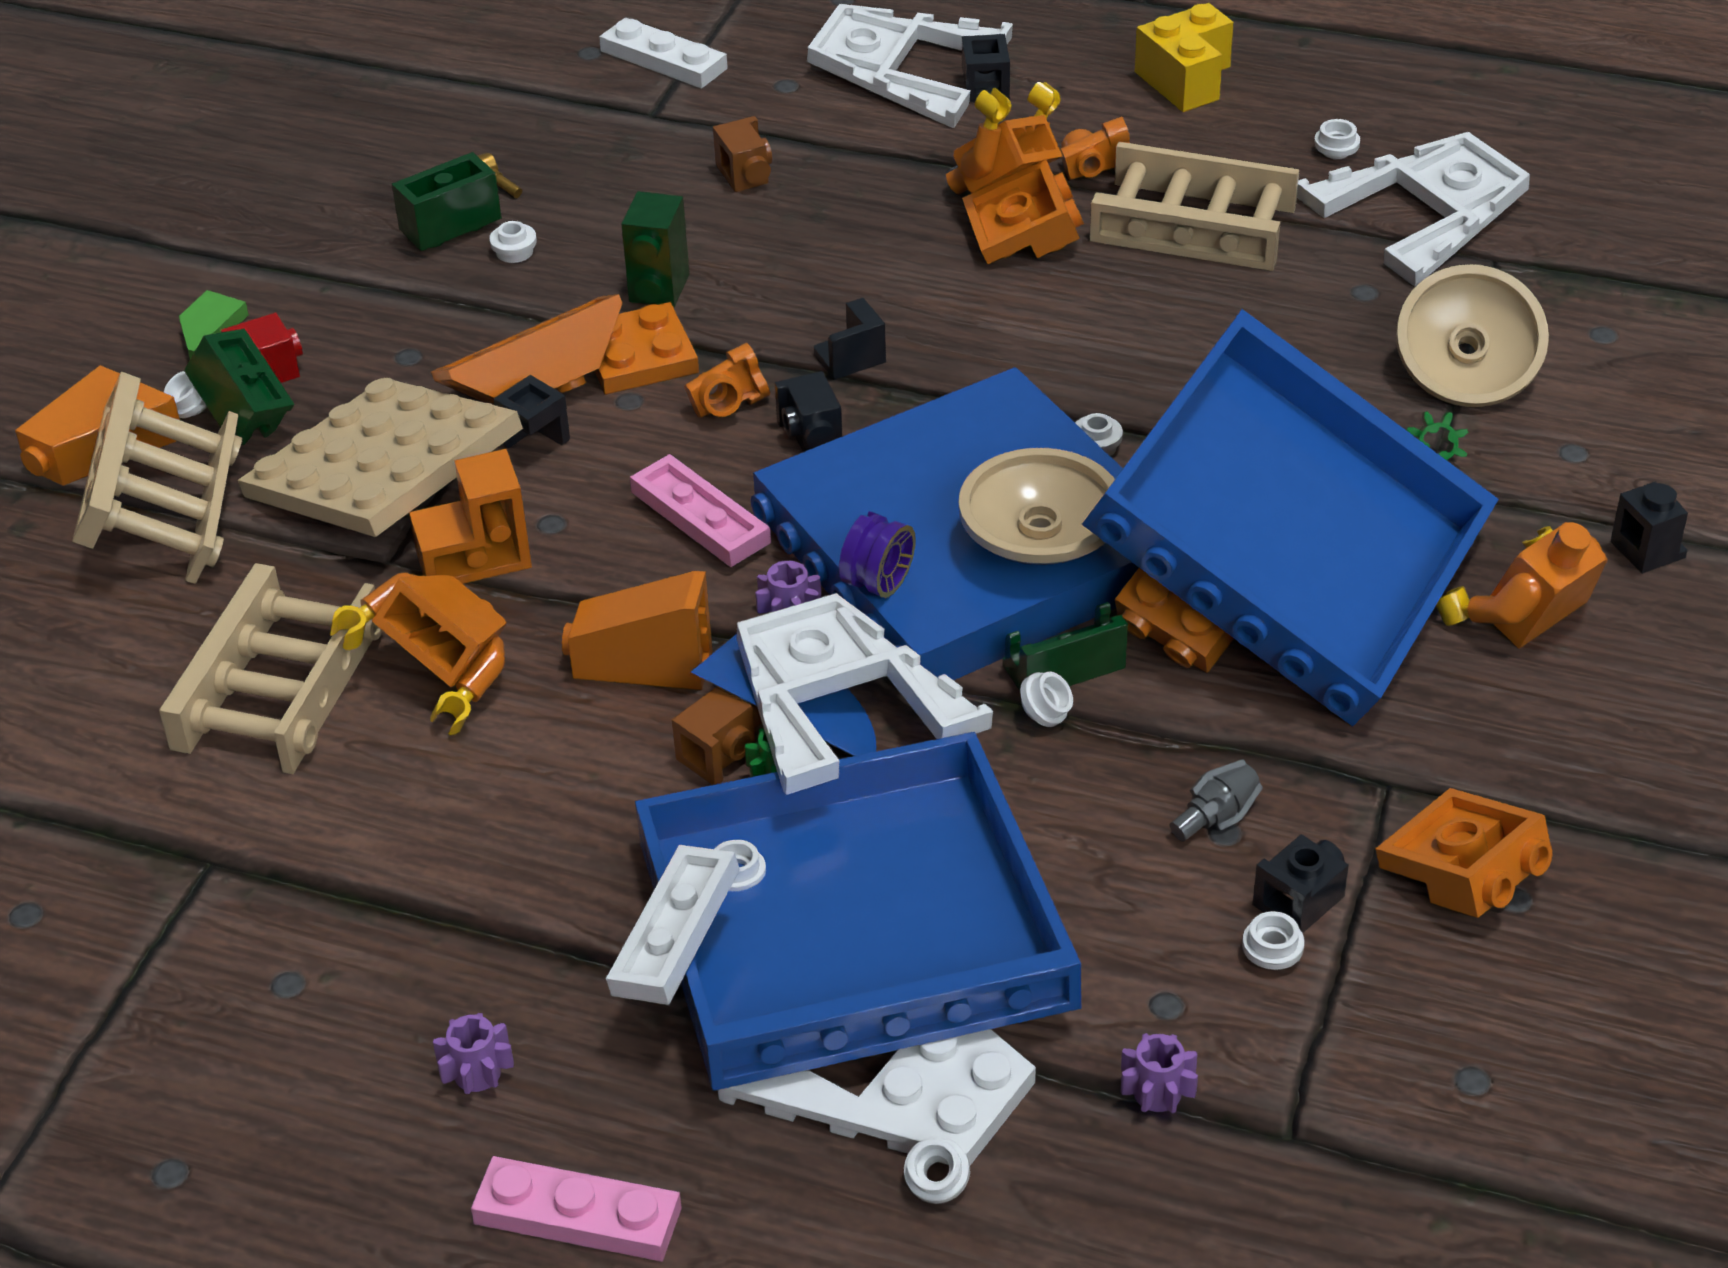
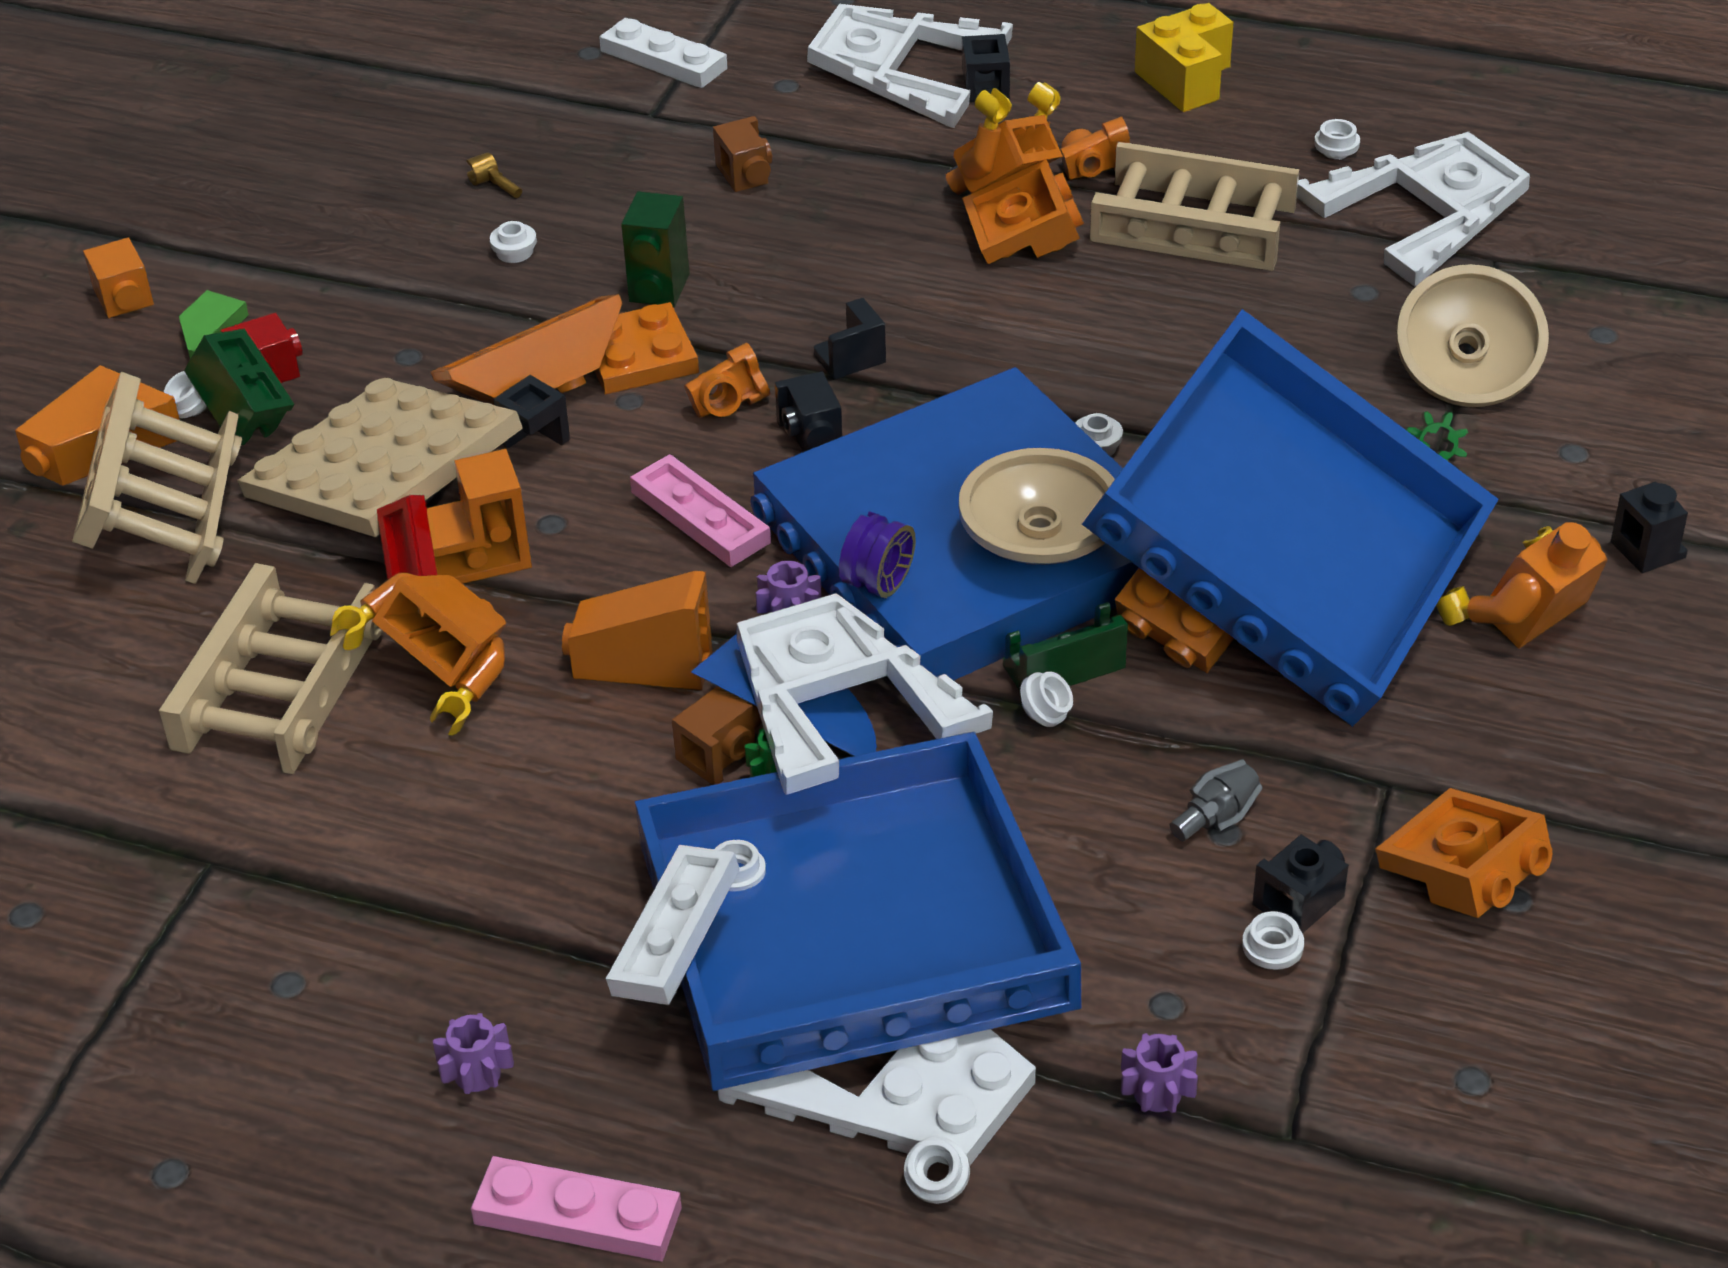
dark green brick [392,152,502,251] -> none
none -> orange brick [83,237,154,318]
none -> red tile [377,495,438,579]

